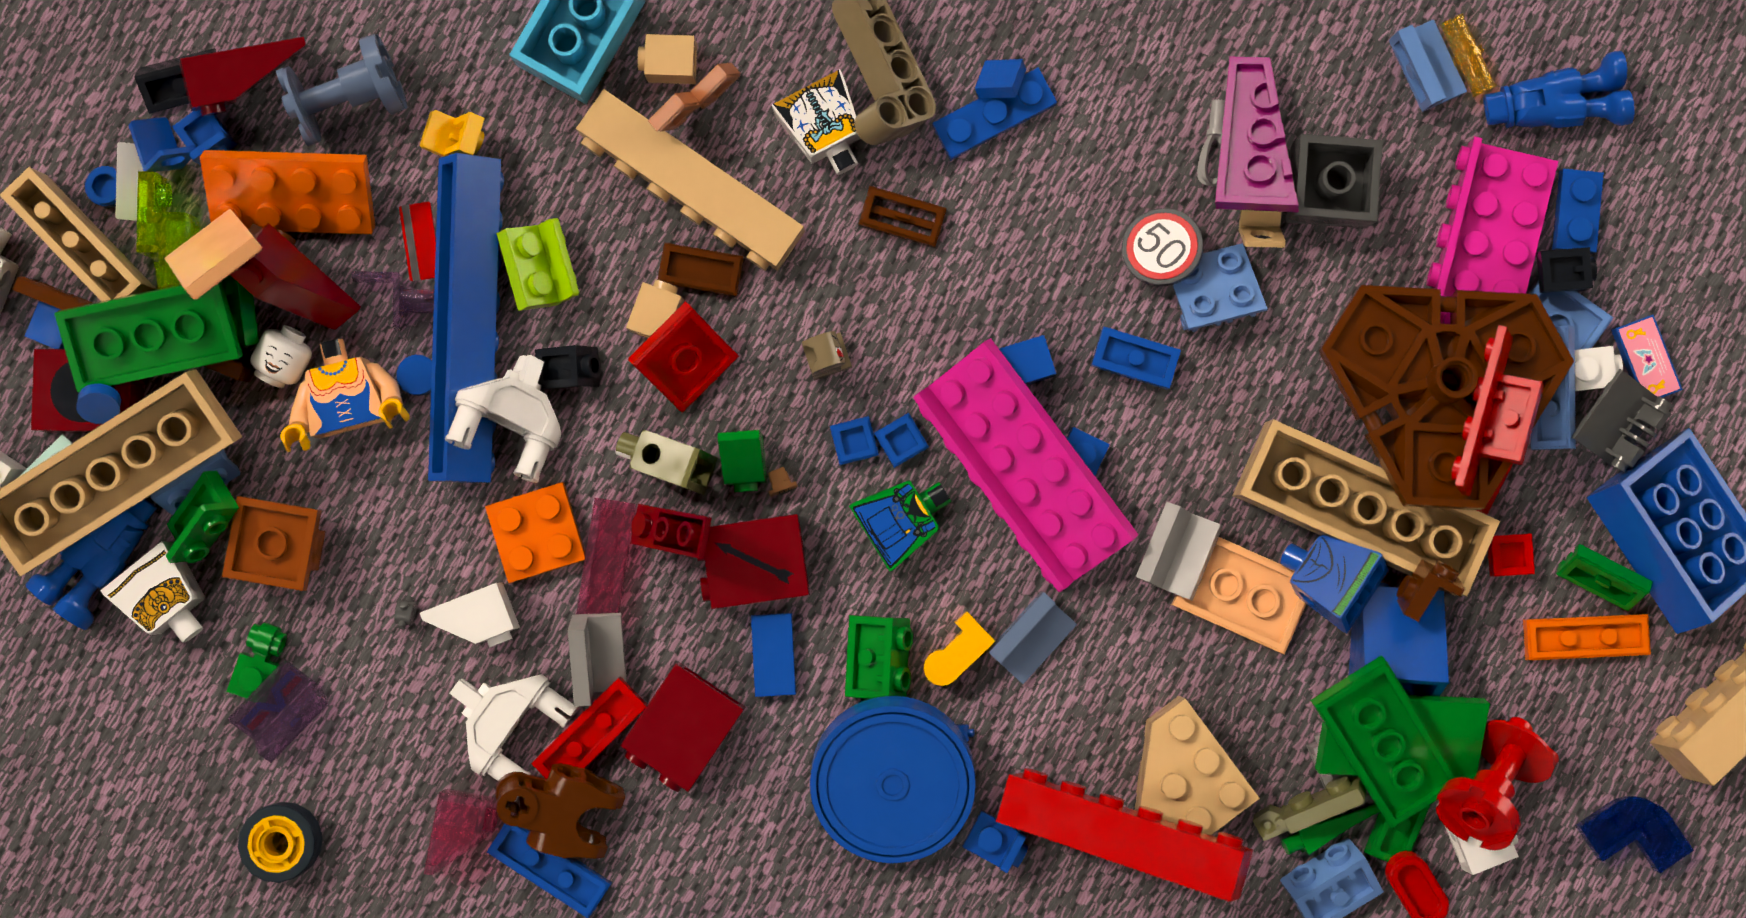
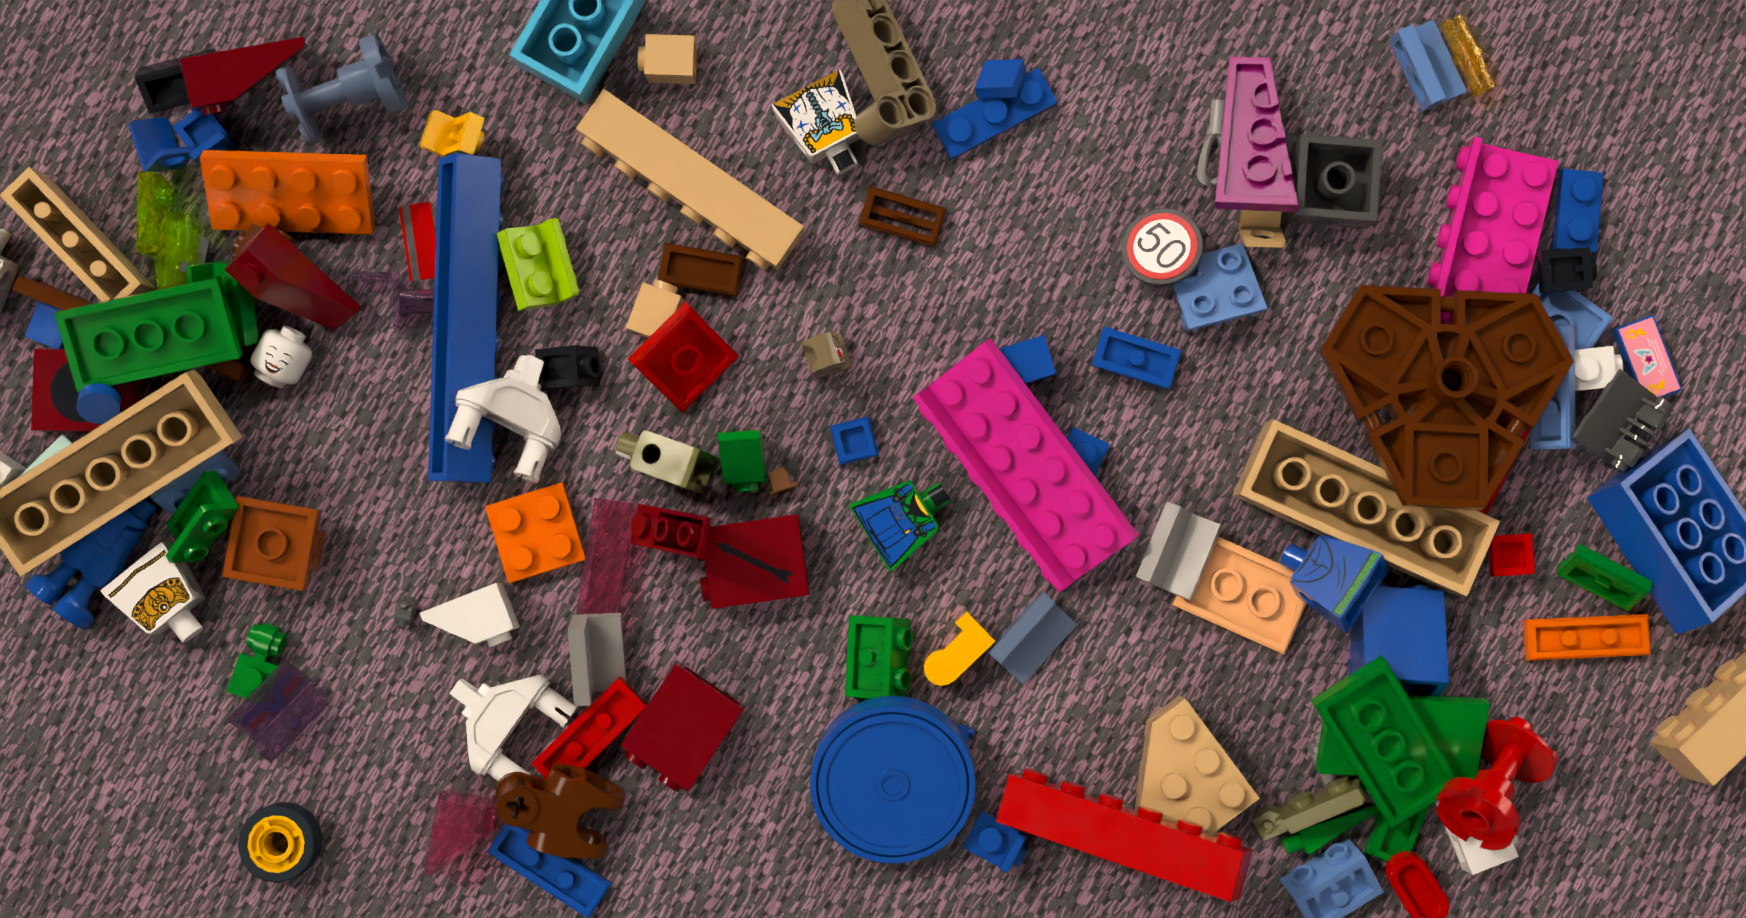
blue tile [85,166,116,208] -> none
white sticker [115,142,150,222] -> none
light nougat tile [164,209,262,300] -> none
torso [280,339,410,452] -> none
blue tile [396,355,432,396] -> none
nougat tile [648,63,741,132] -> none
blue tile [751,613,796,697] -> none
blue tile [874,413,929,468] -> none
reddish brown bracket [1397,559,1465,622] -> none
bracket [1451,325,1544,496] -> none
blue piece [1483,51,1635,128] -> none
clear blue plate [1575,796,1694,873] -> none

